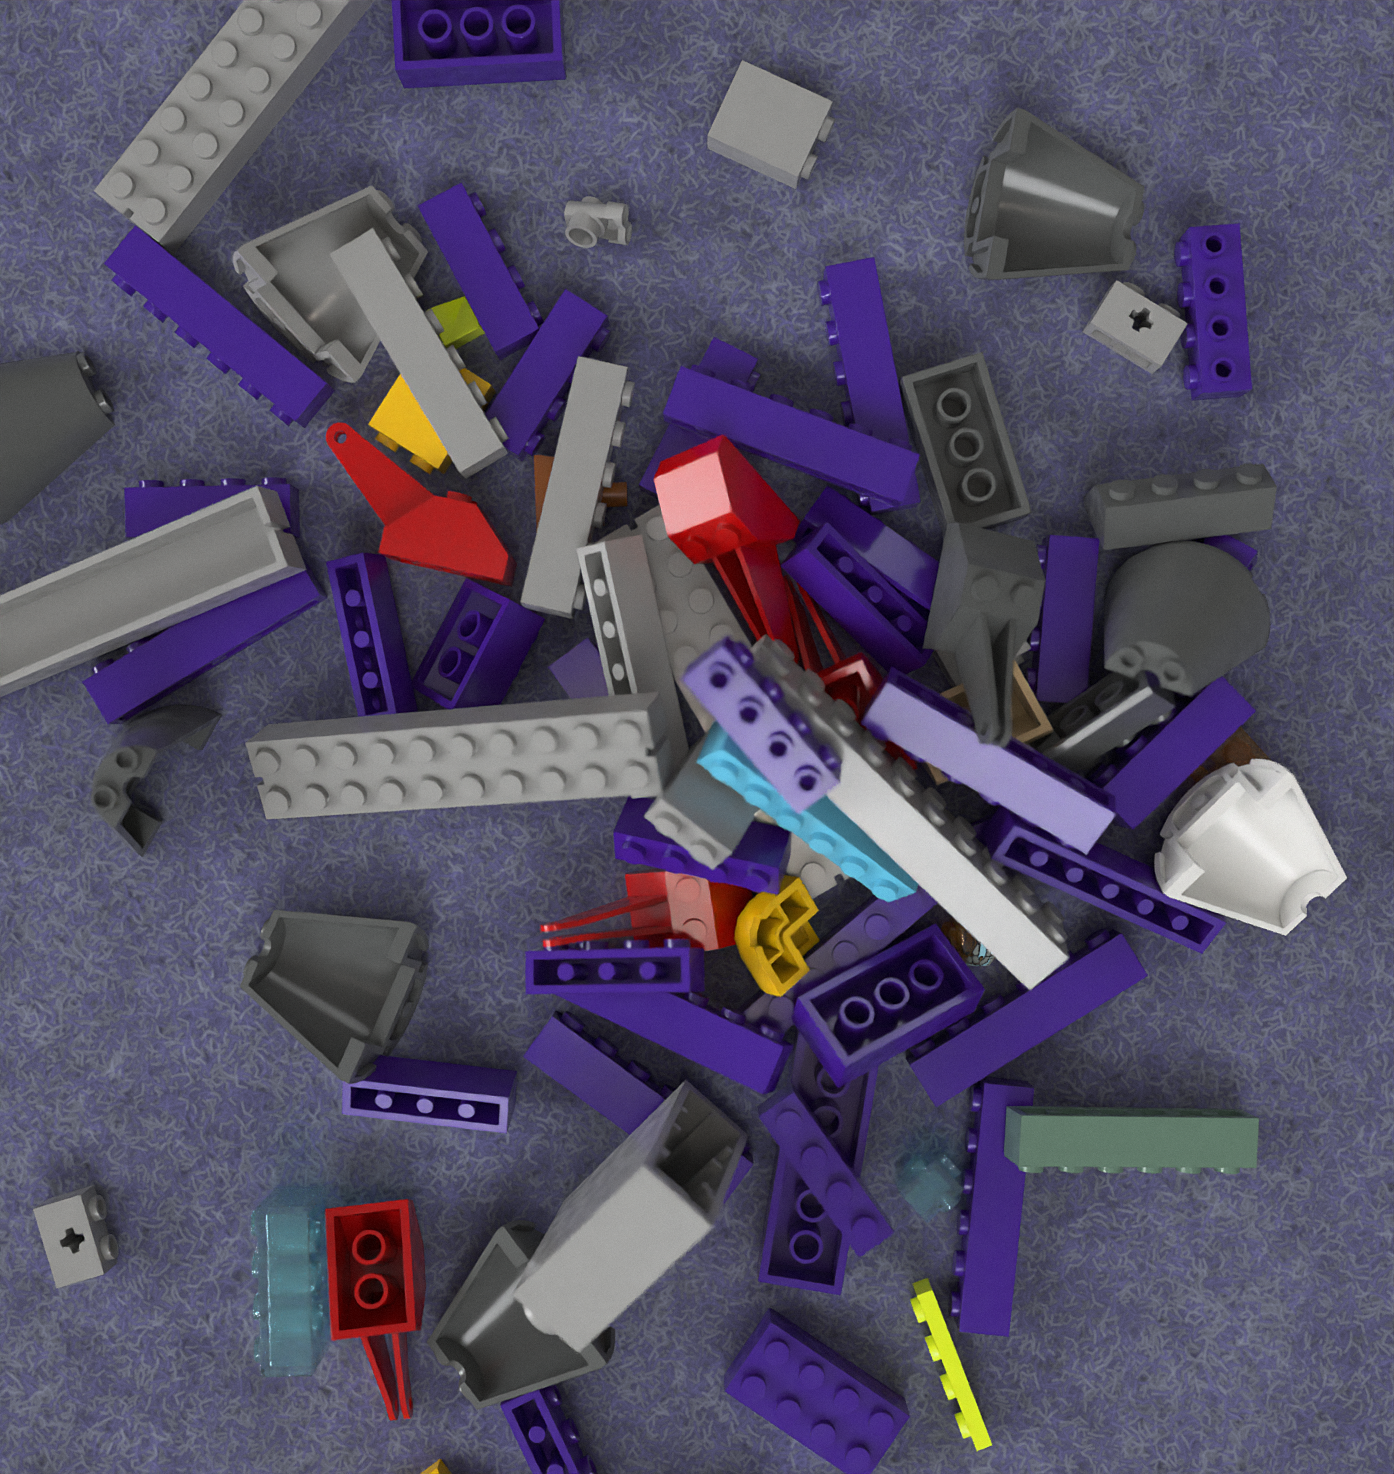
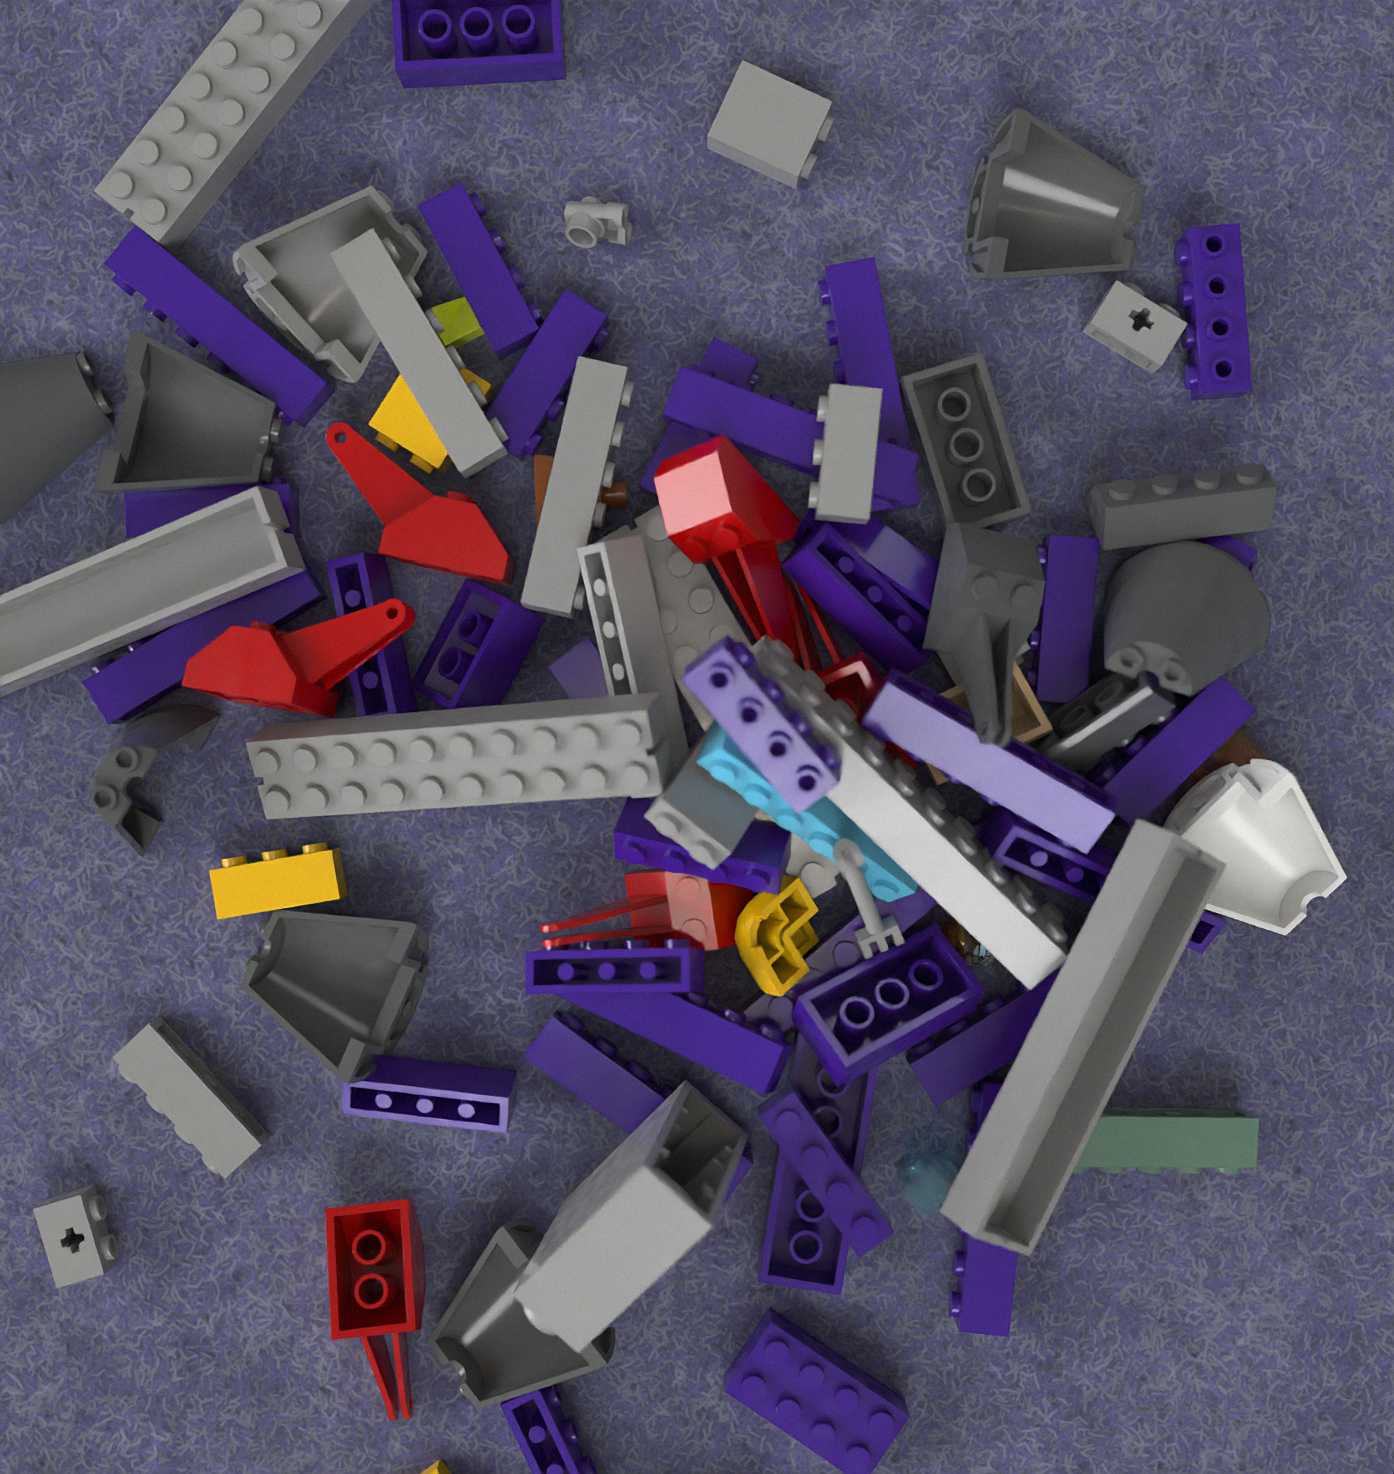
clear light blue brick [251,1185,330,1377] -> none
neon yellow plate [910,1278,992,1451] -> none
none -> dark grey cone [94,331,283,494]
none -> light grey brick [113,1017,271,1179]
none -> red slope [182,598,415,719]
none -> yellow brick [209,842,348,919]
none -> light grey brick [808,384,882,524]
none -> light grey hinge [833,838,904,959]
none -> light grey piece [939,819,1227,1256]

